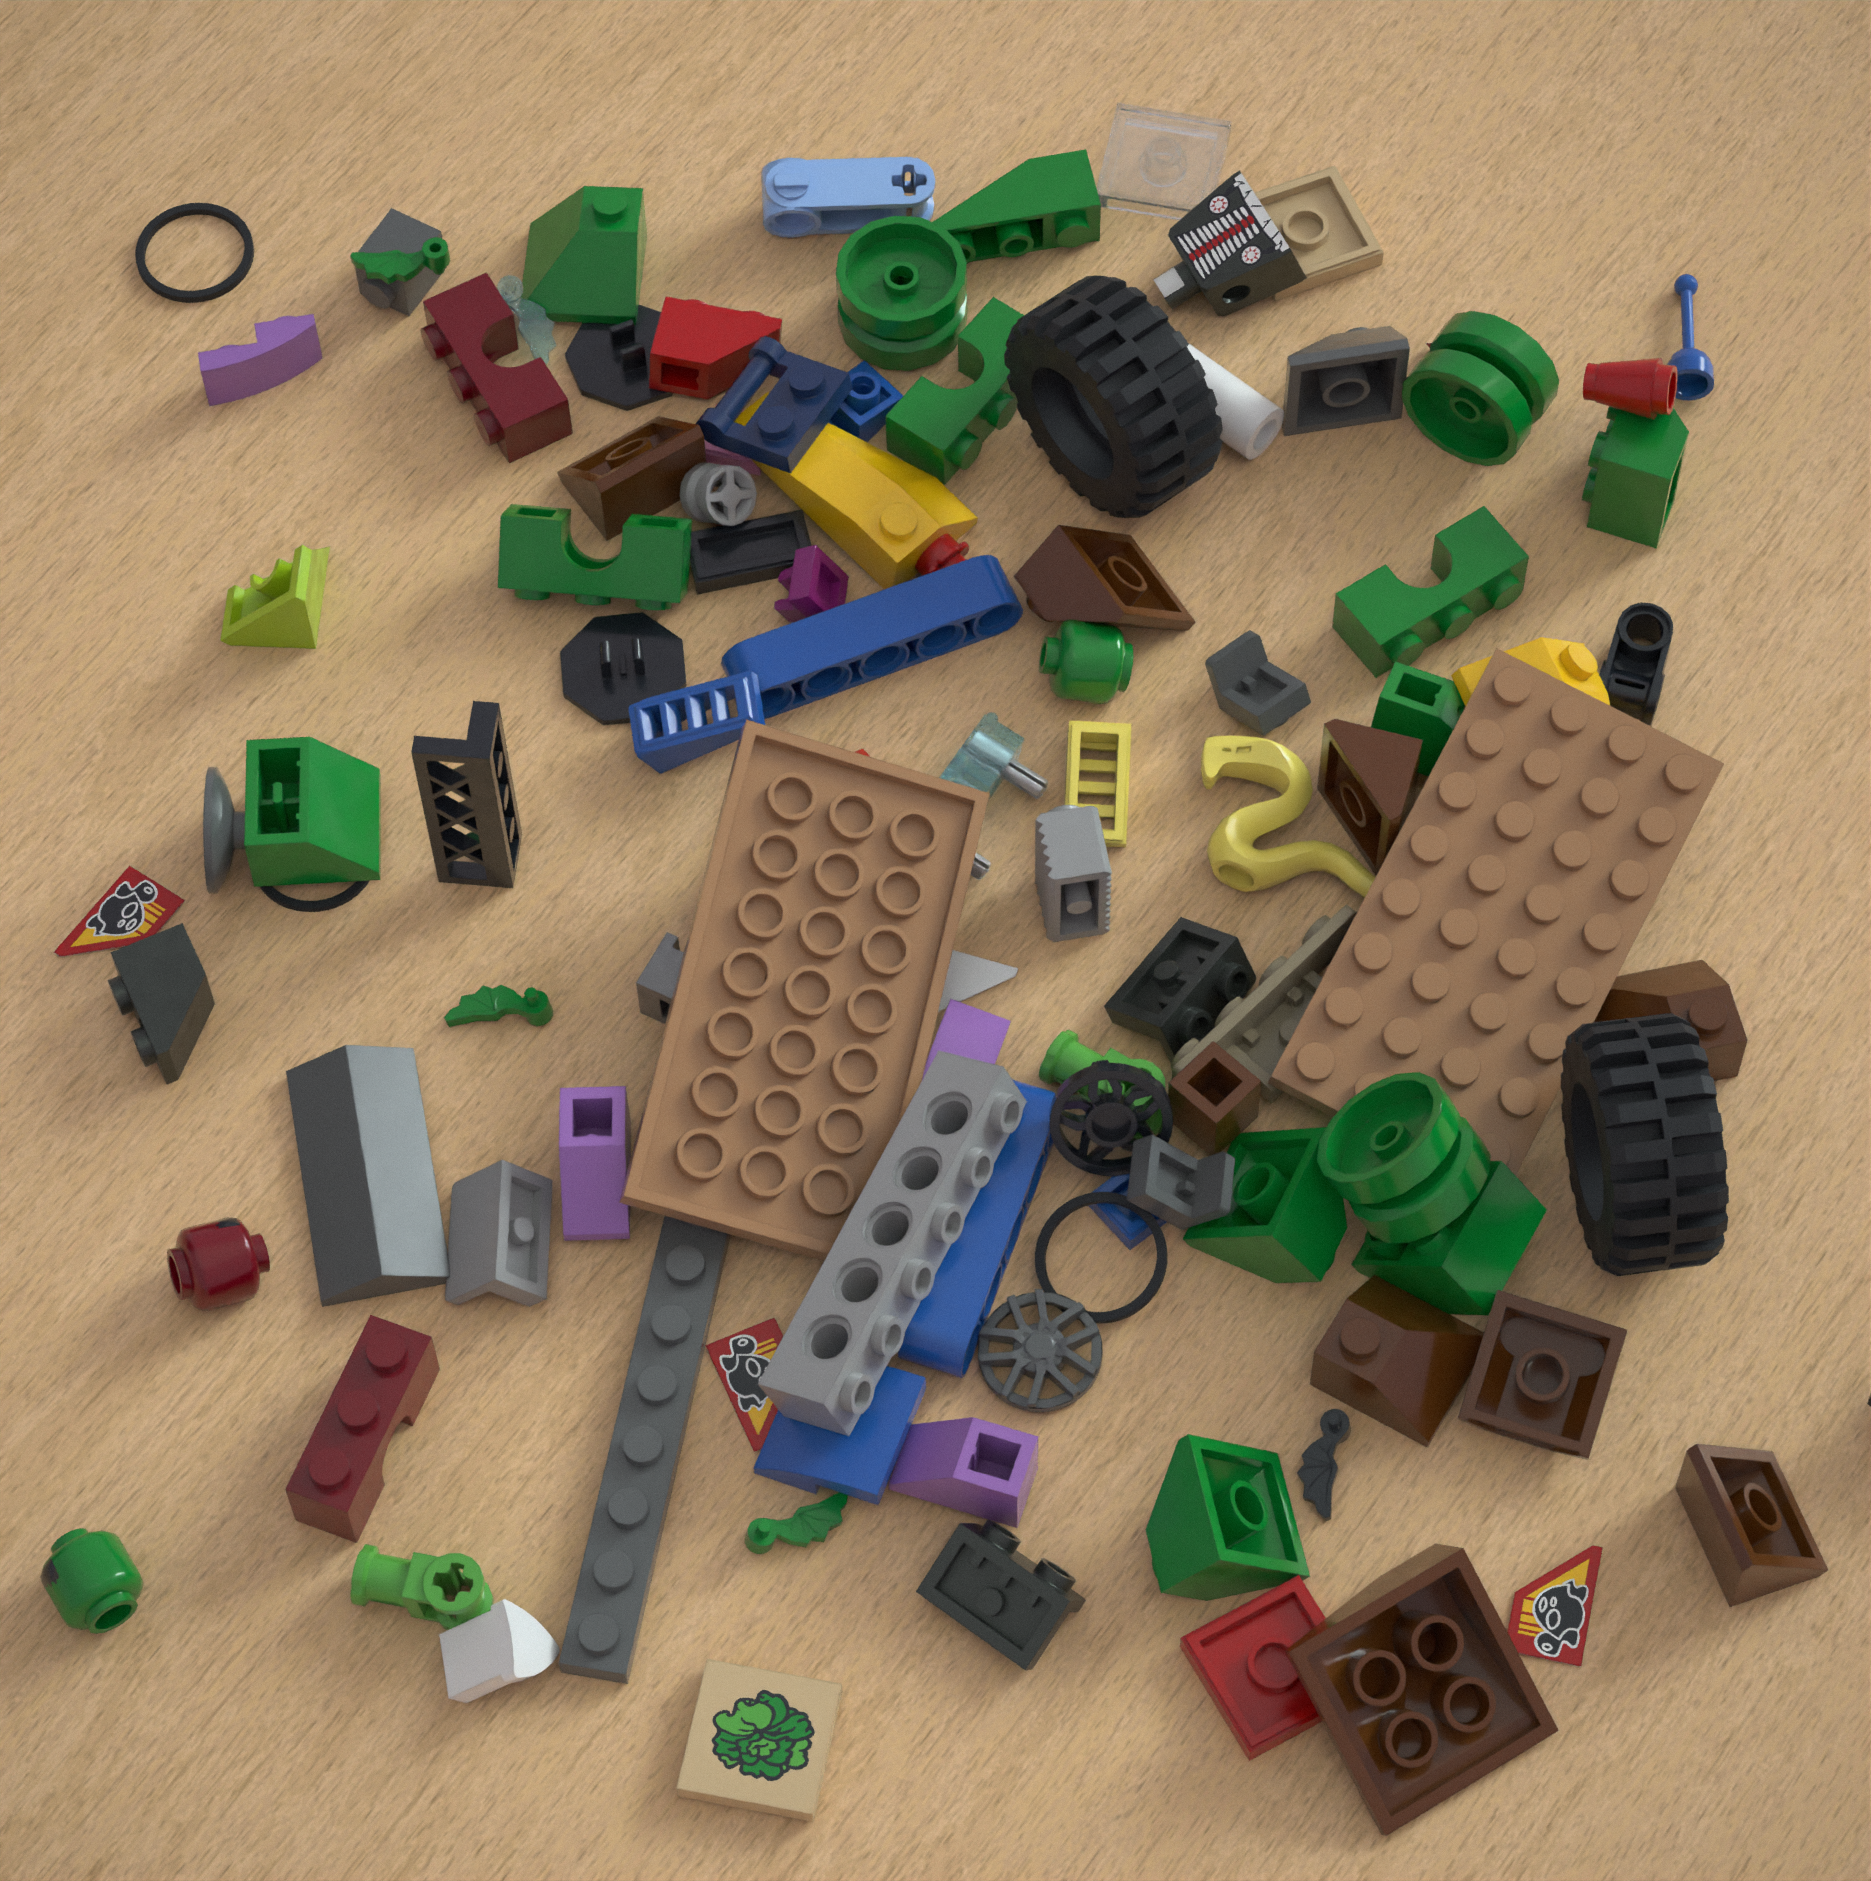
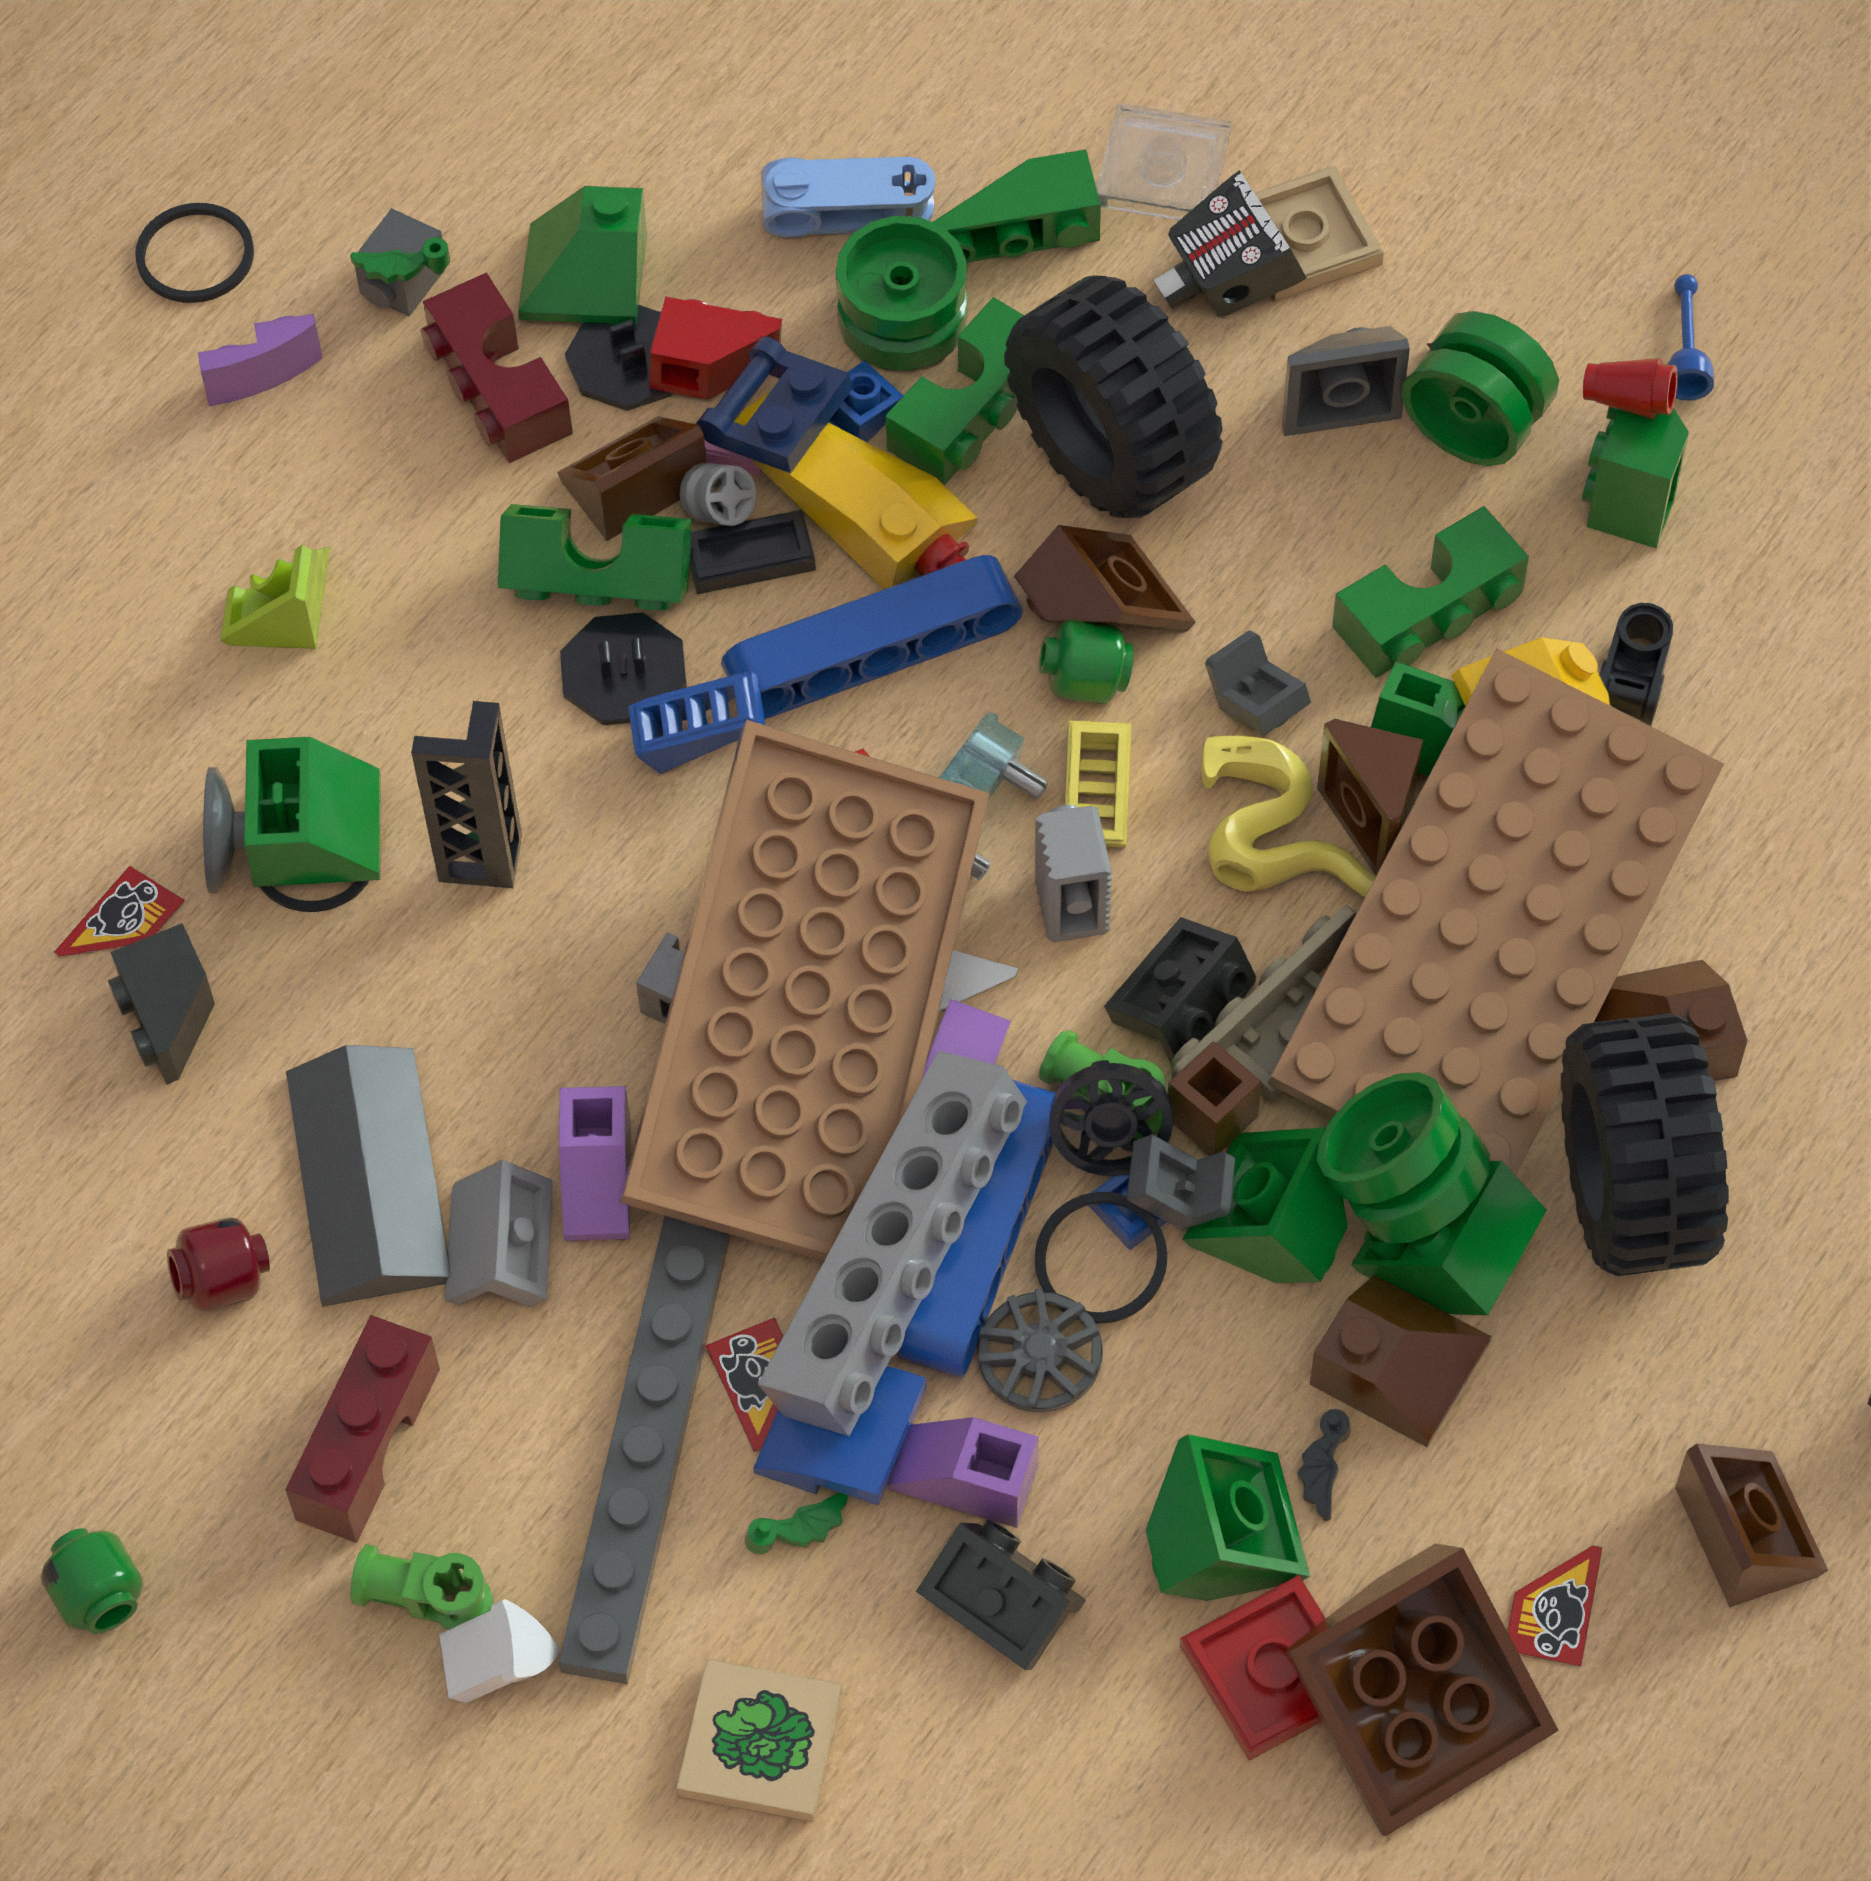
green piece [444,985,554,1027] -> none
clear light blue piece [496,275,557,365] -> none
magenta tile [774,545,849,623] -> none
white brick [1187,344,1284,460] -> none
reddish brown slope [1458,1290,1627,1460] -> none

